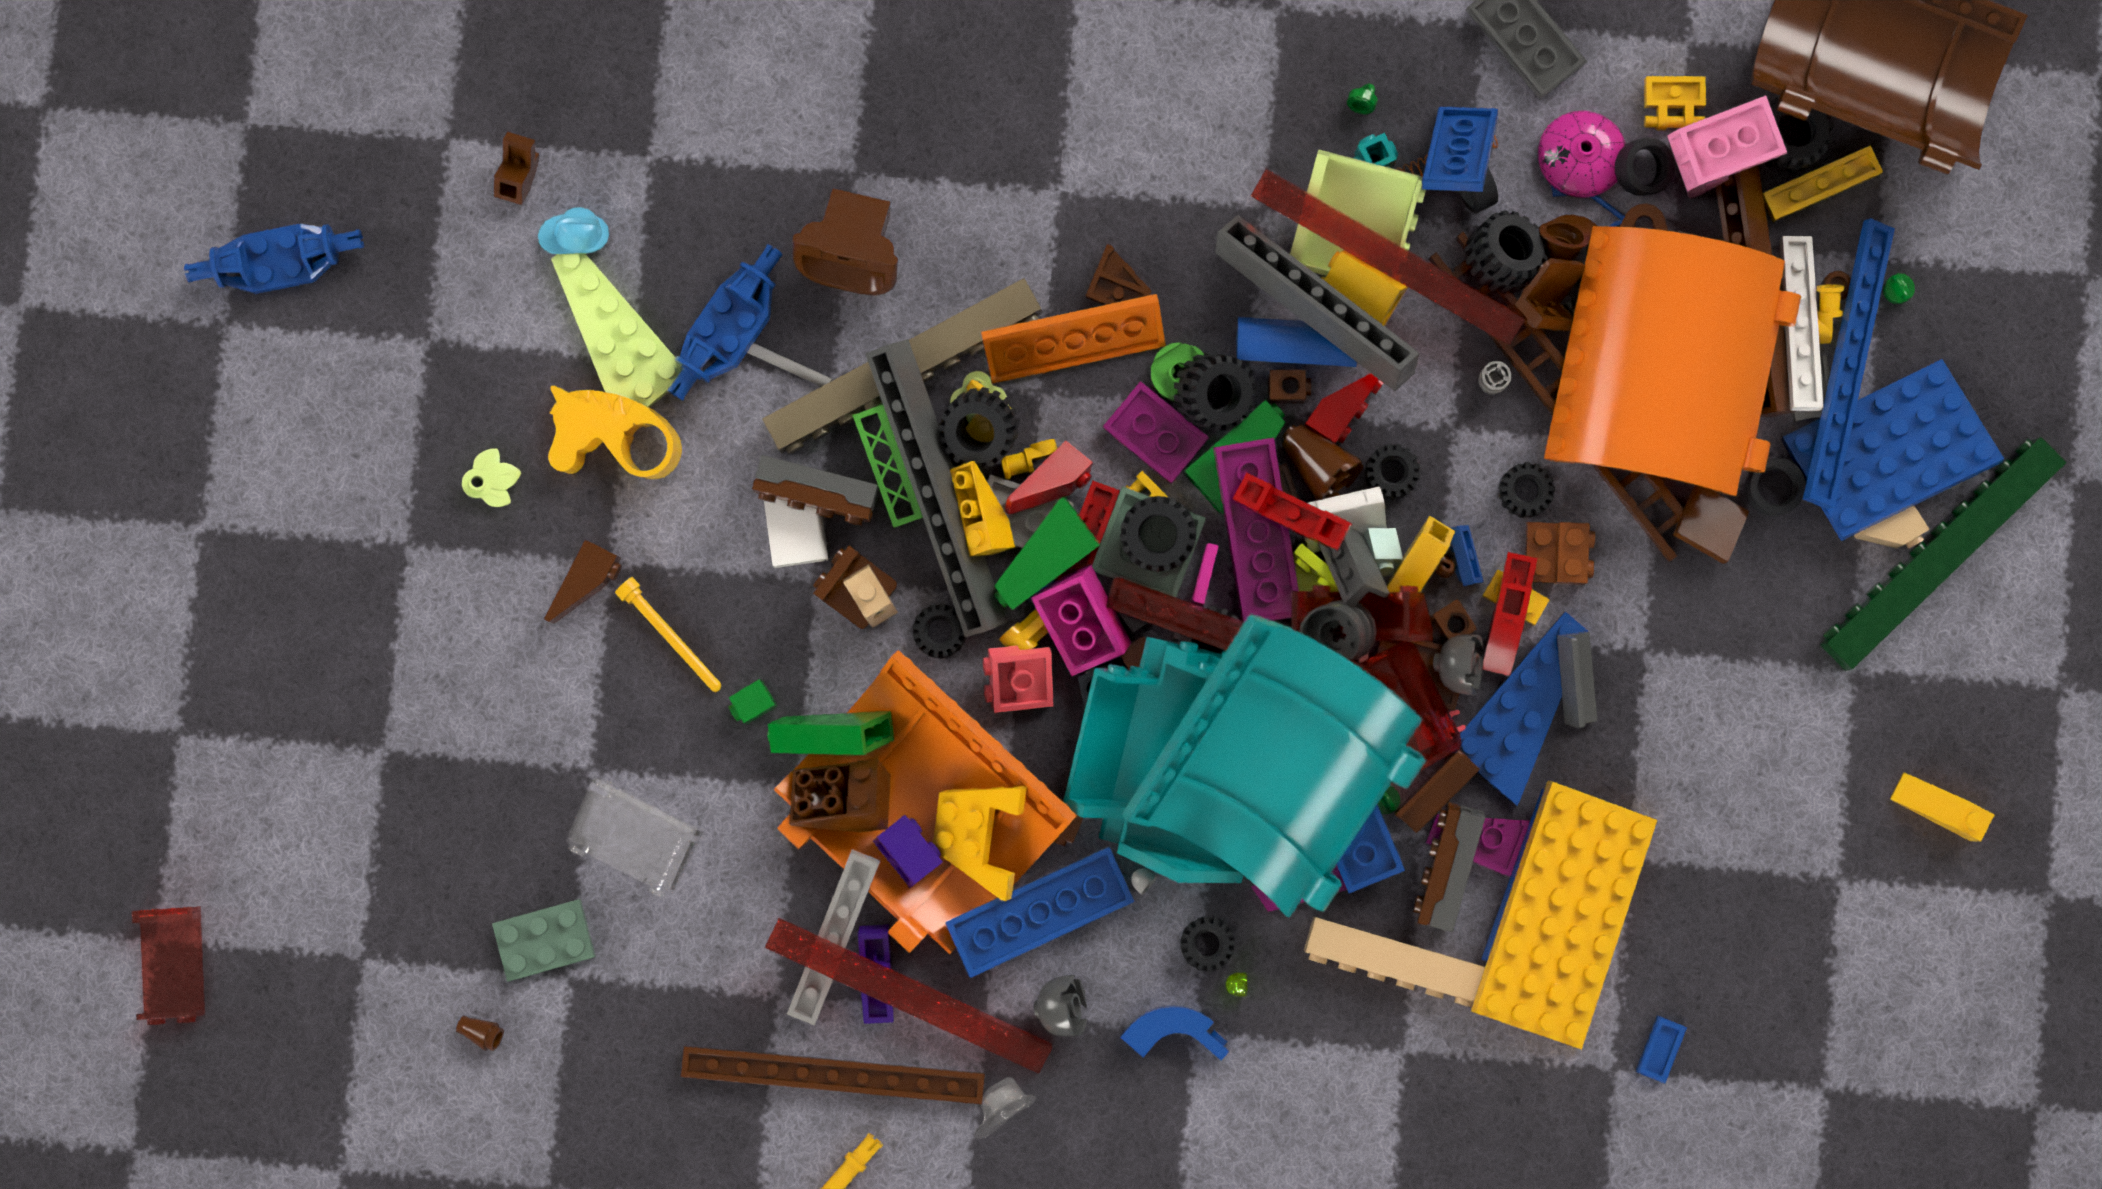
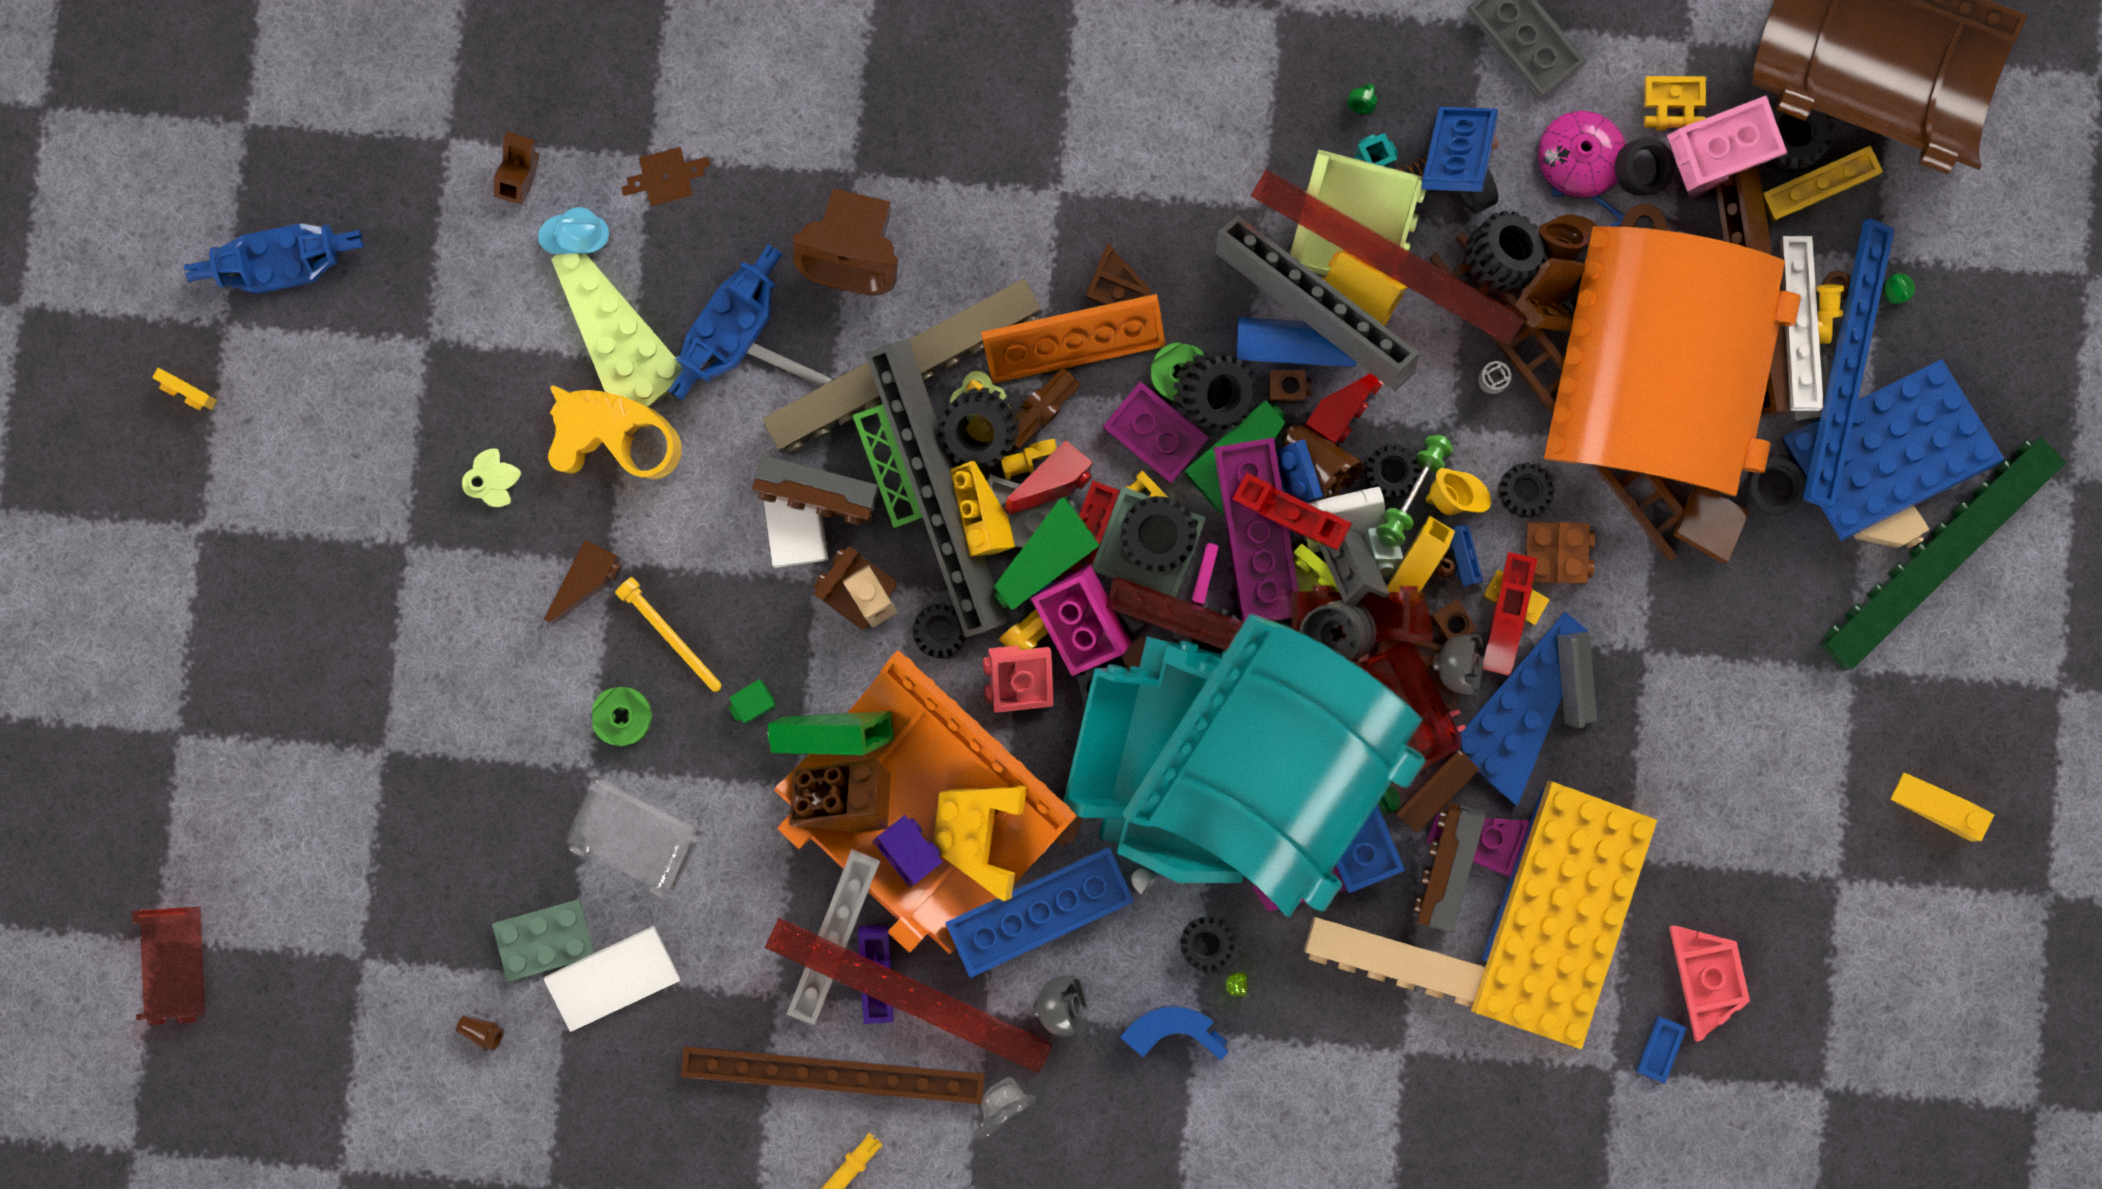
none -> yellow plate [152,368,217,411]
none -> white tile [544,926,680,1032]
none -> bright green plate [592,687,653,747]
none -> reddish brown piece [621,147,710,206]
none -> reddish brown piece [1014,367,1081,449]
none -> blue plate [1276,439,1323,503]
none -> bright green axle [1376,435,1453,547]
none -> yellow piece [1426,468,1492,516]
none -> coral wing [1669,925,1750,1041]

